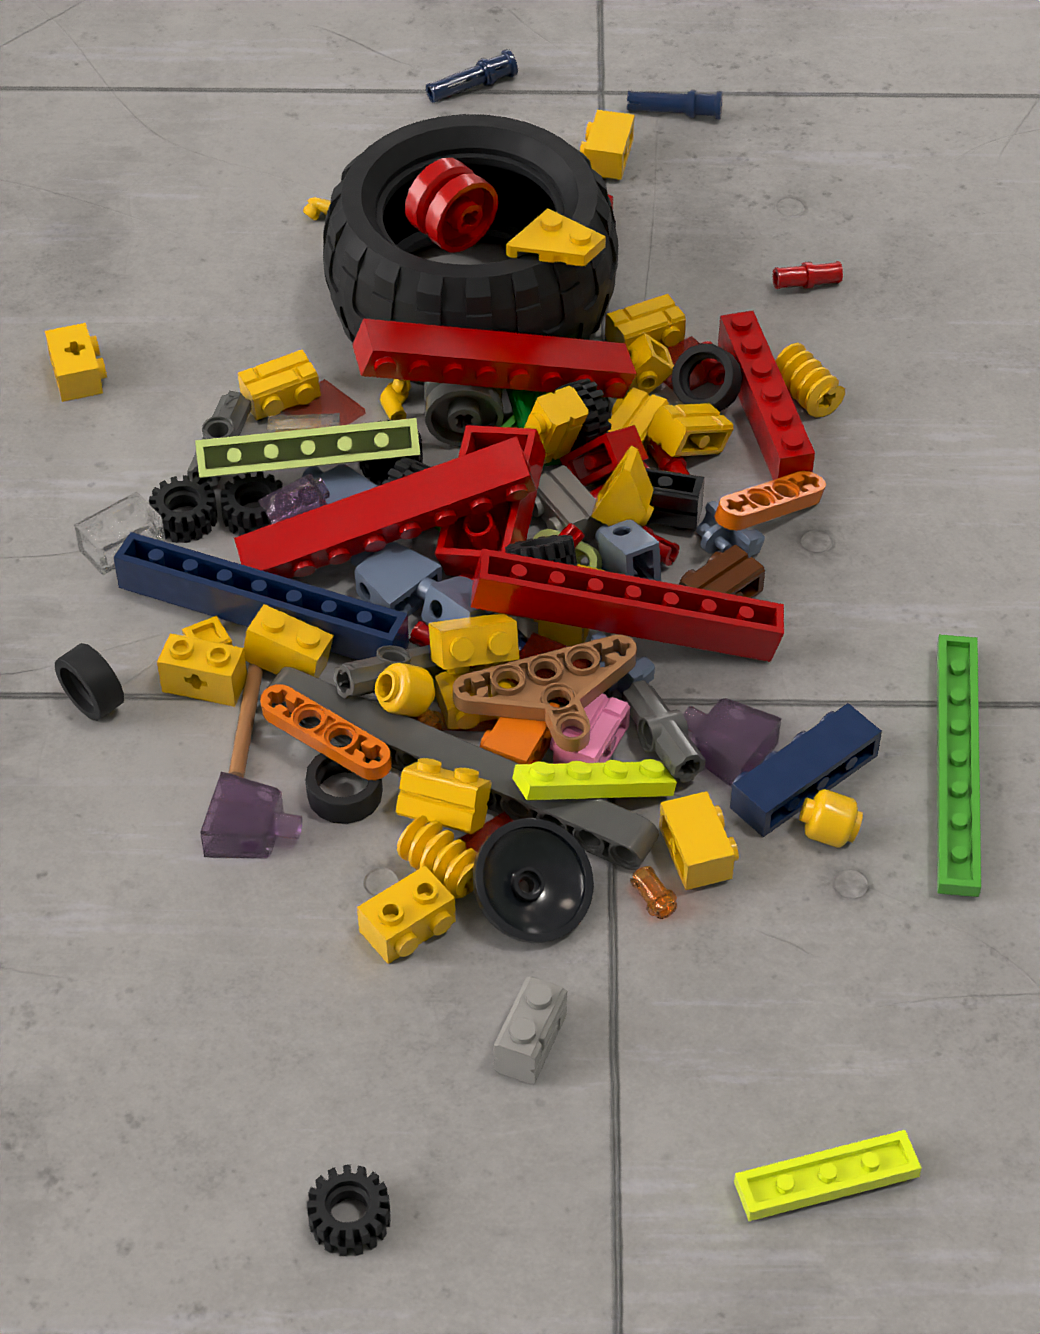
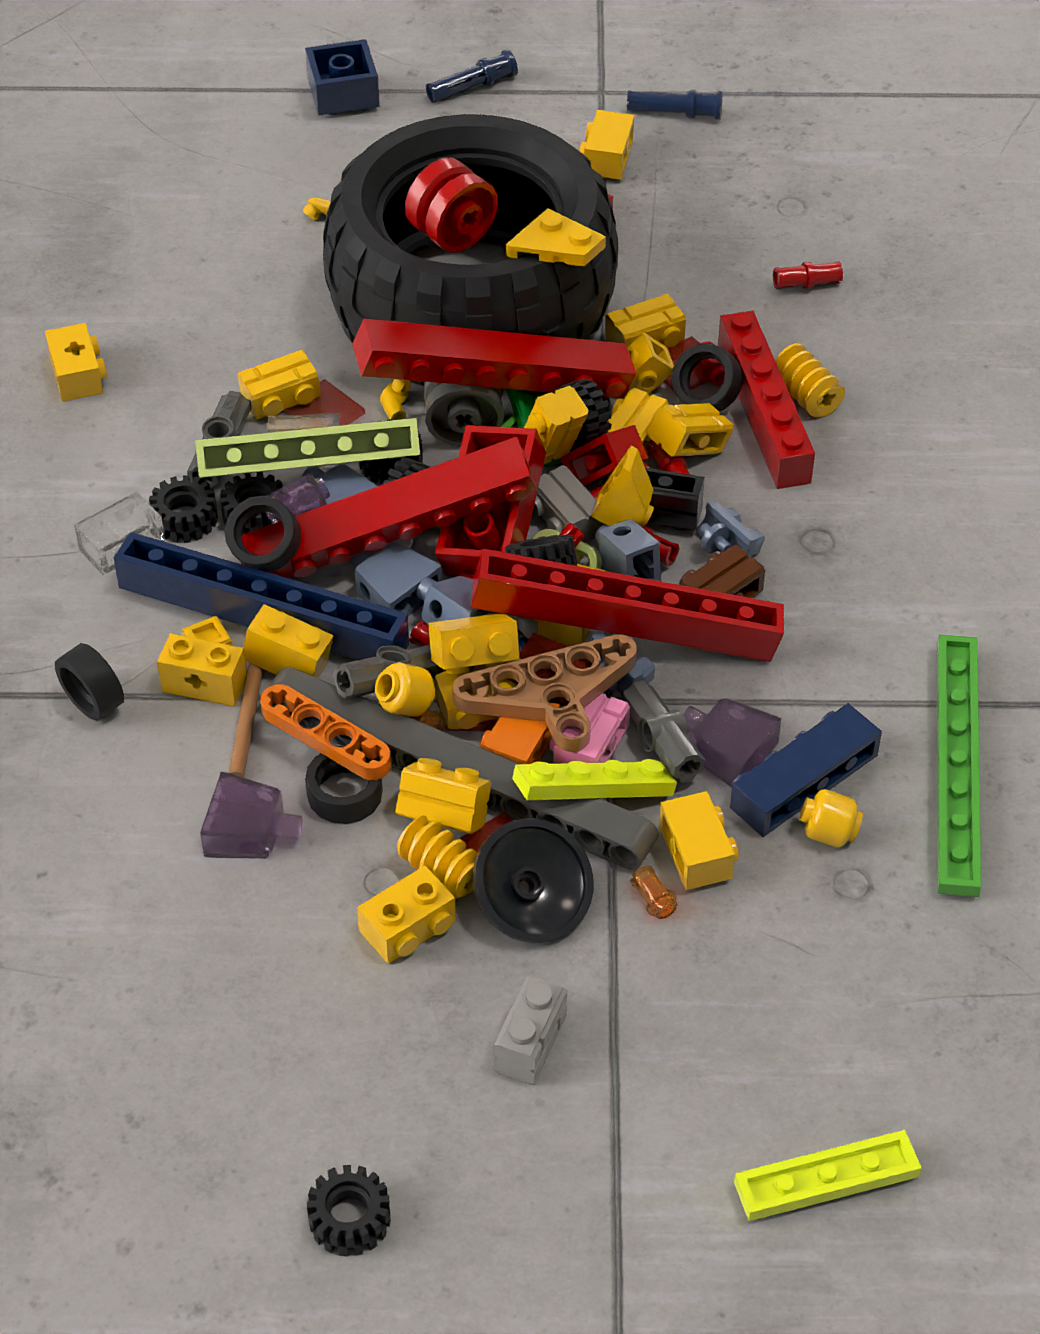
orange beam [714,471,826,531] -> none
none -> black tyre [225,496,301,572]
none -> dark blue brick [305,39,380,116]

